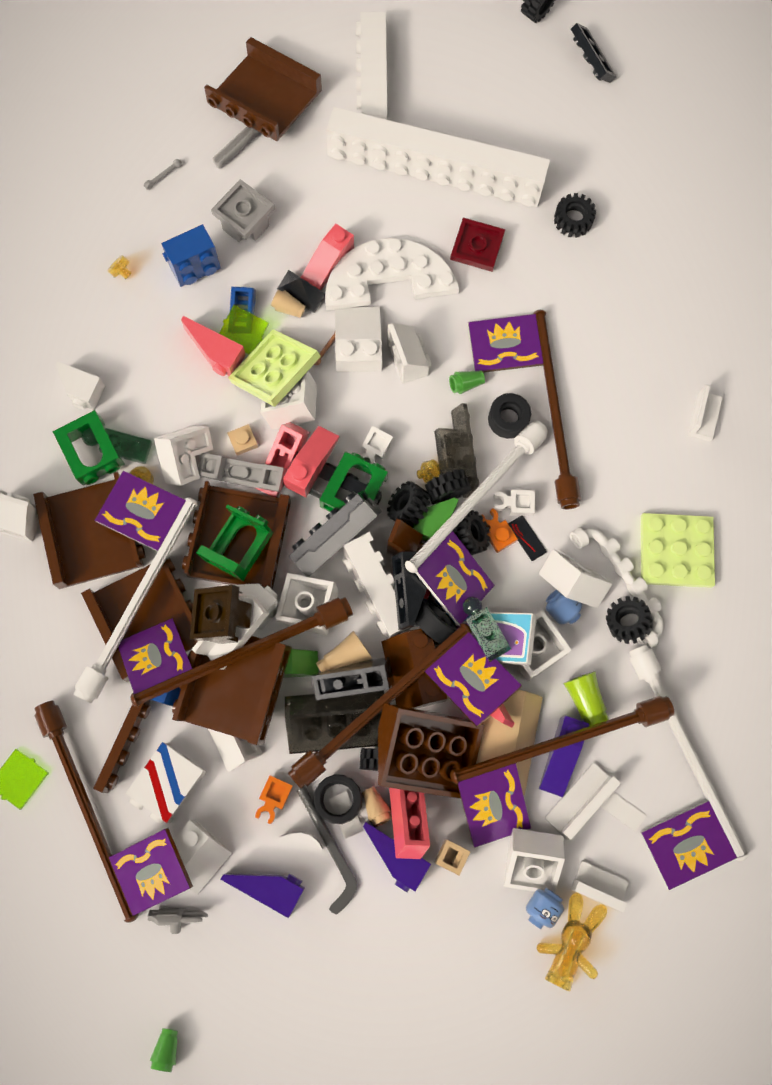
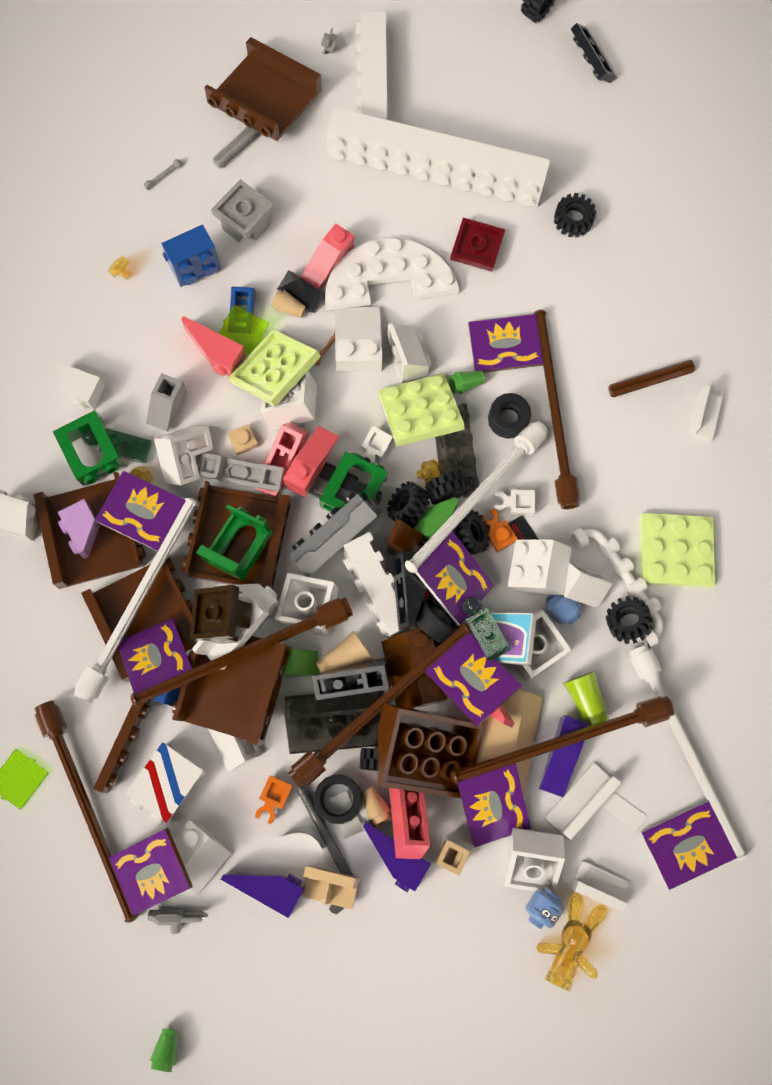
none -> lavender slope [58,499,100,559]
none -> light grey slope [146,373,187,432]
none -> tan panel [303,866,360,909]
none -> light grey plate [321,28,338,54]
none -> yellowish green plate [378,373,464,447]
none -> white brick [508,540,572,595]
none -> reddish brown axle [608,360,695,397]

